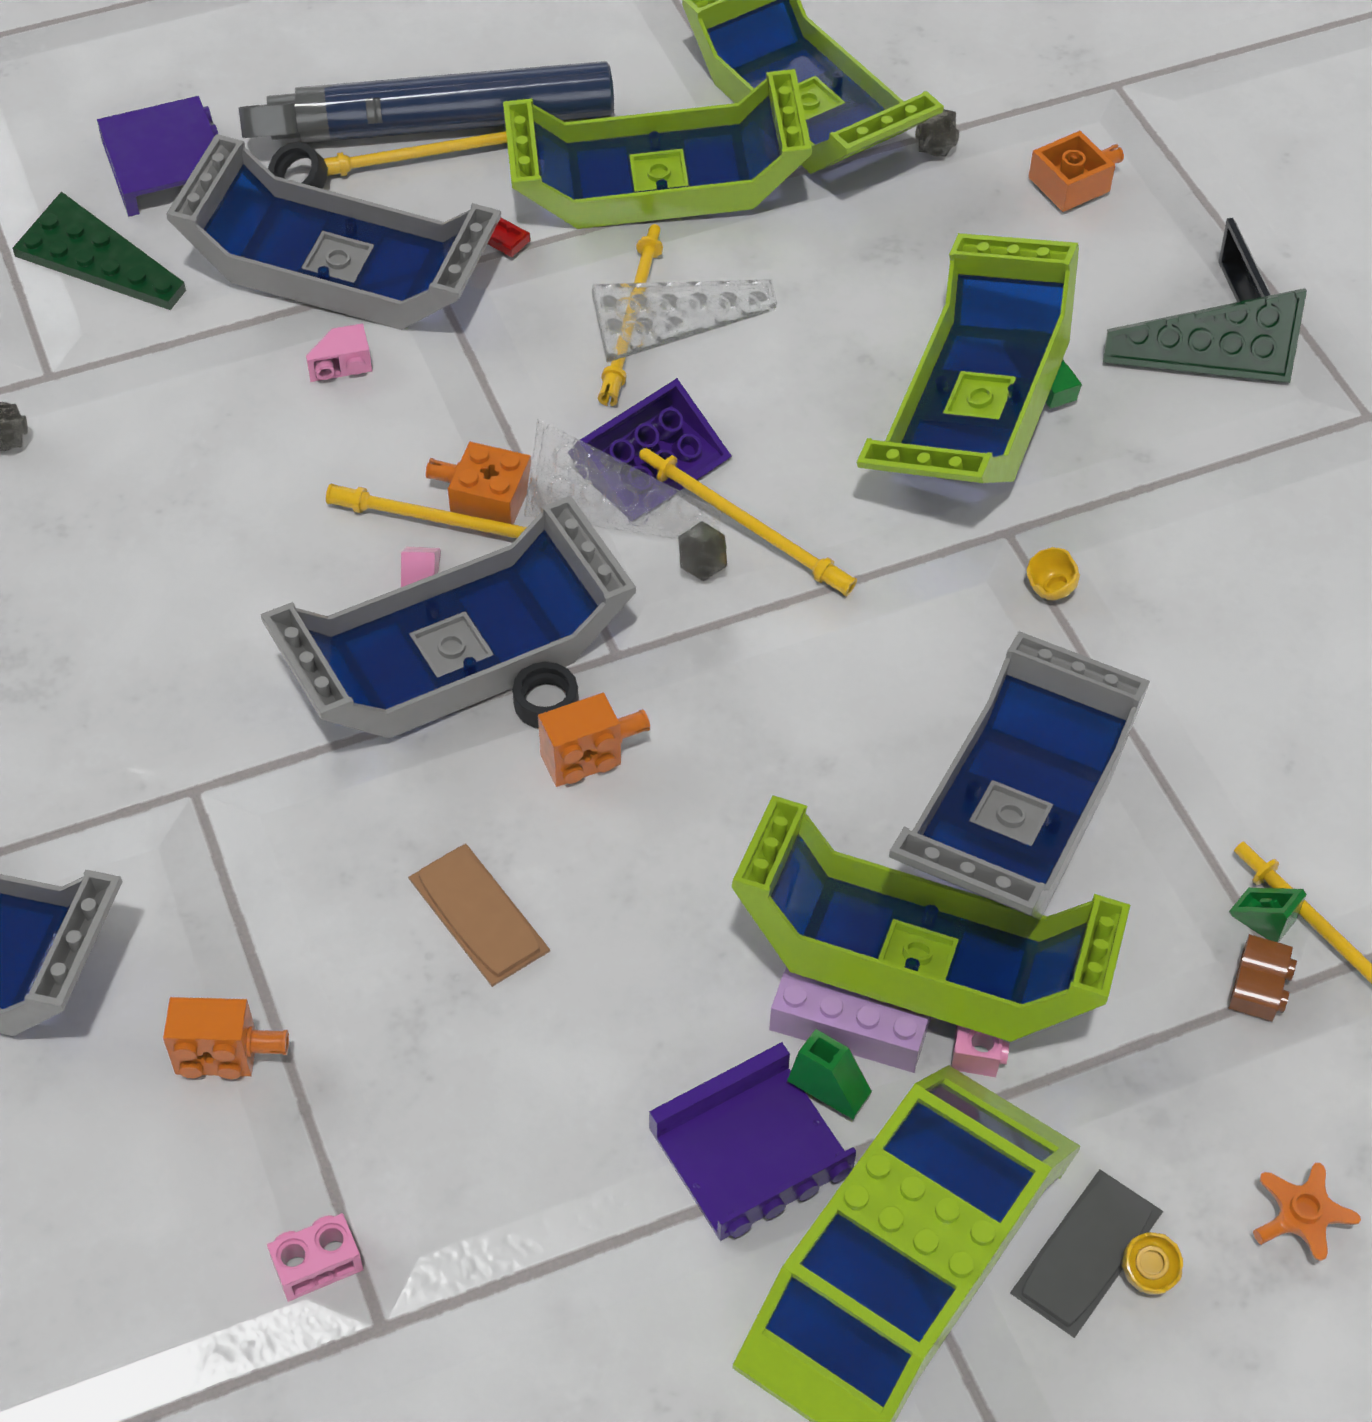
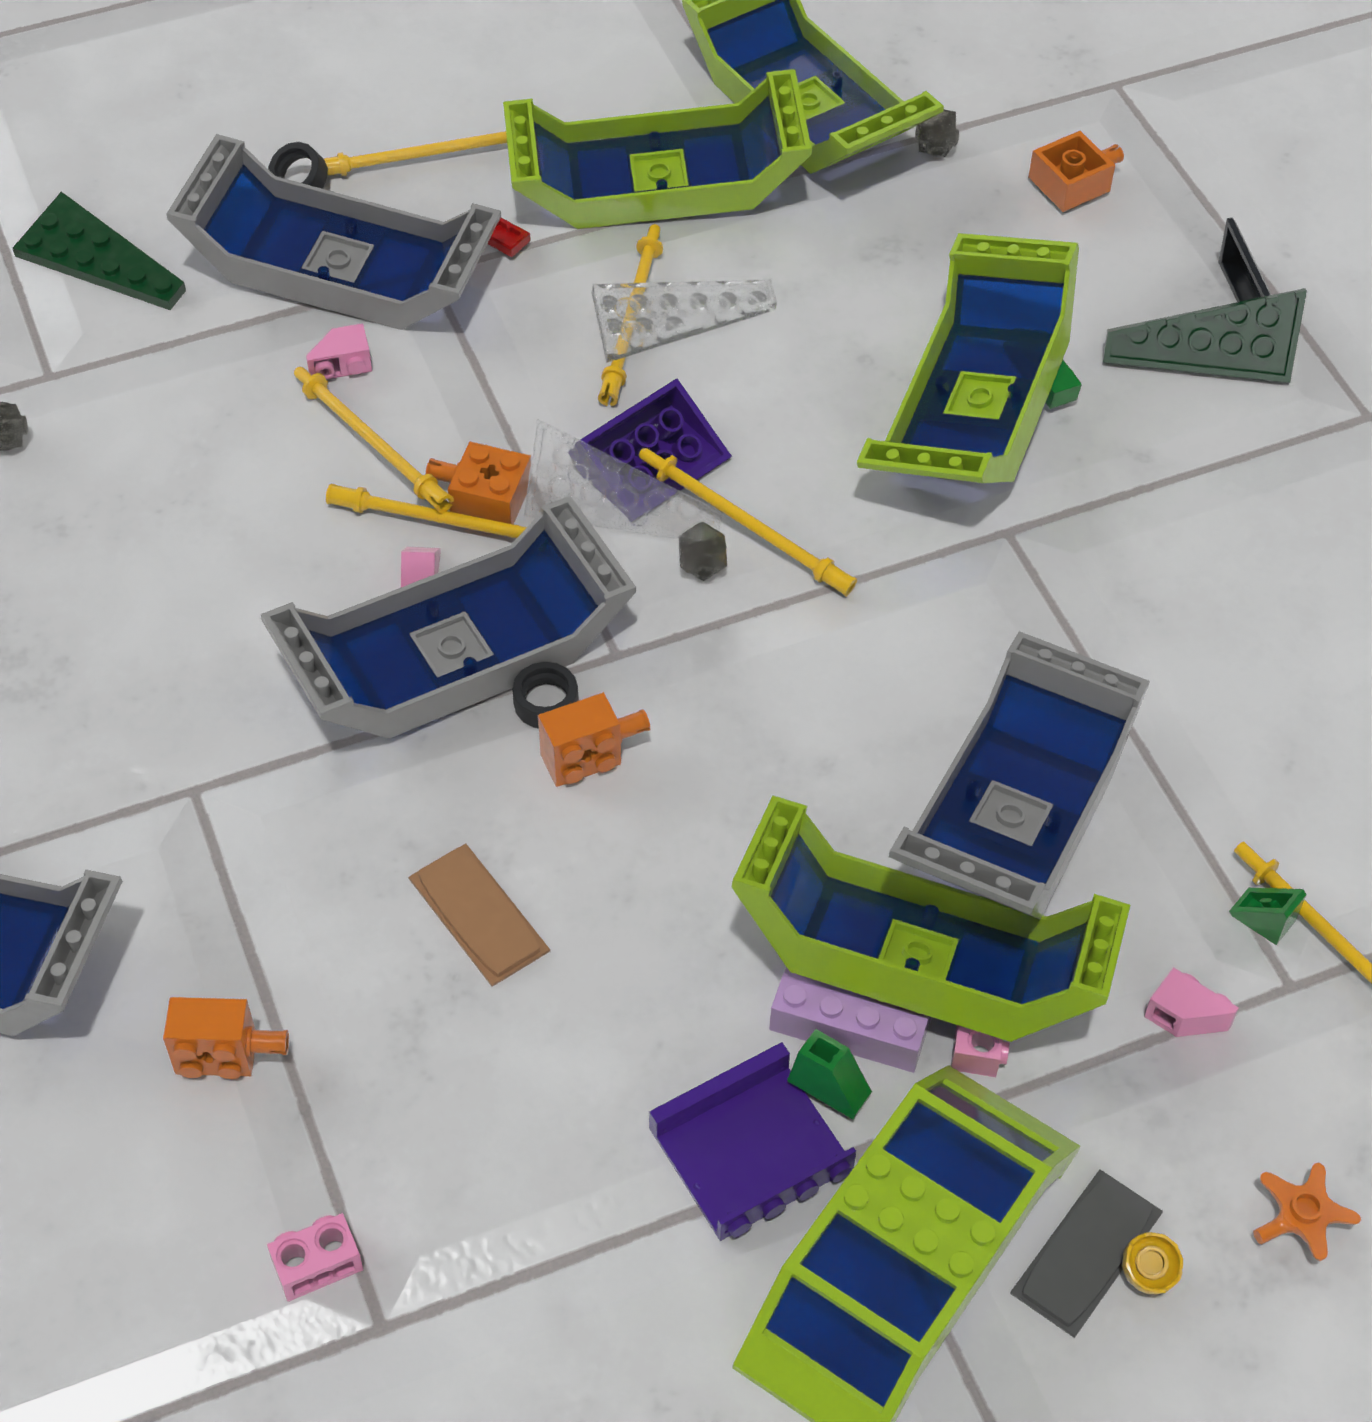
dark purple panel [97,96,232,217] -> none
dark blue piece [238,61,614,143] -> none
yellow hair [1027,547,1080,600] -> none
dark orange brick [1228,934,1297,1022] -> none
none -> yellow bar [294,367,454,513]
none -> bright pink slope [1144,967,1239,1037]

